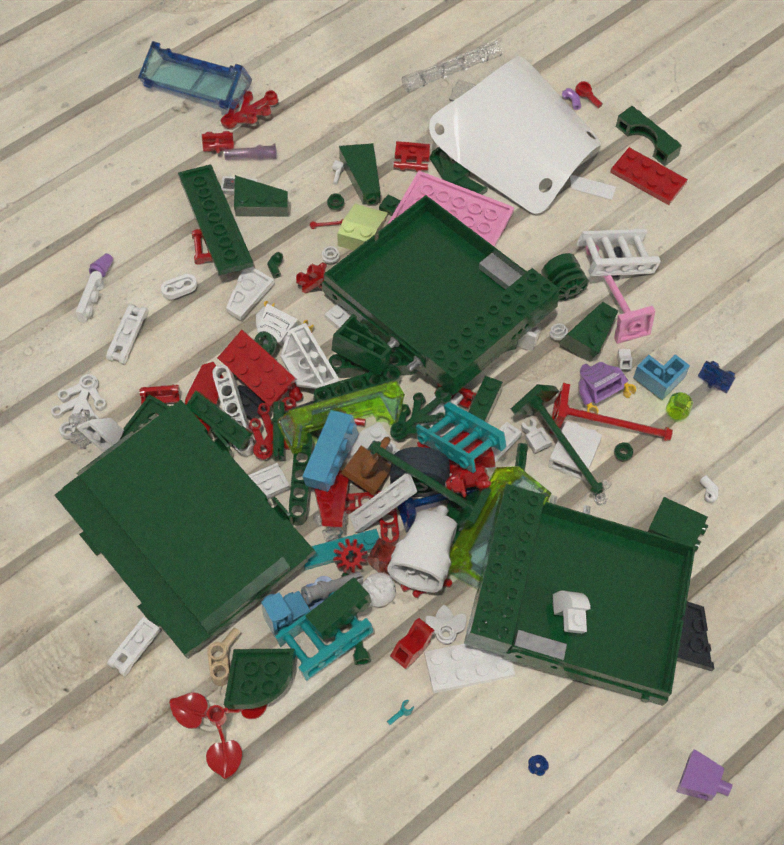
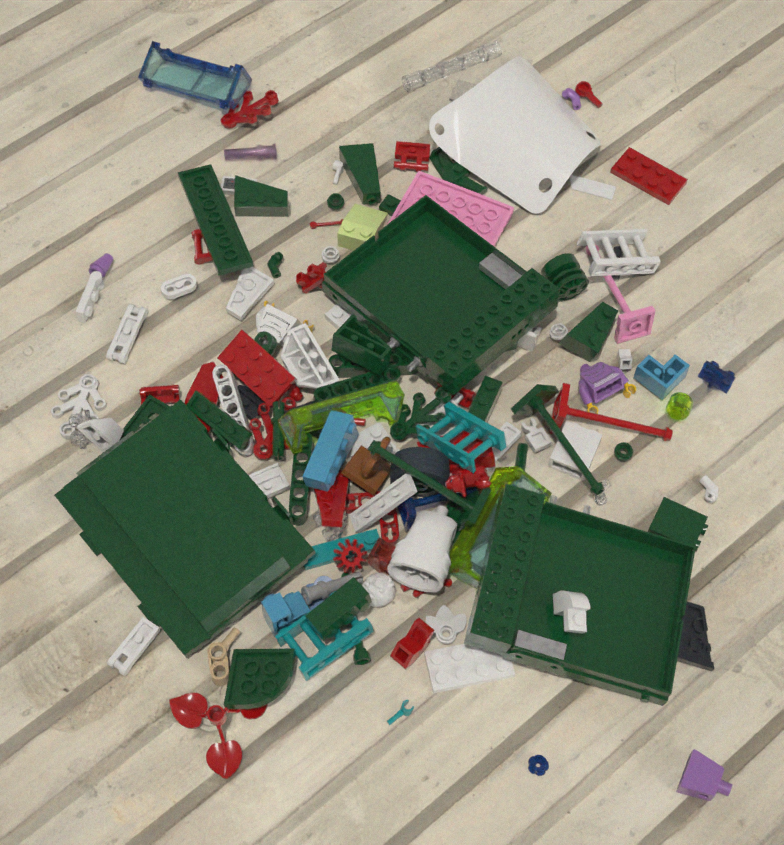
red hips [202,131,234,154] -> none
dark green arch [615,106,682,166] -> none

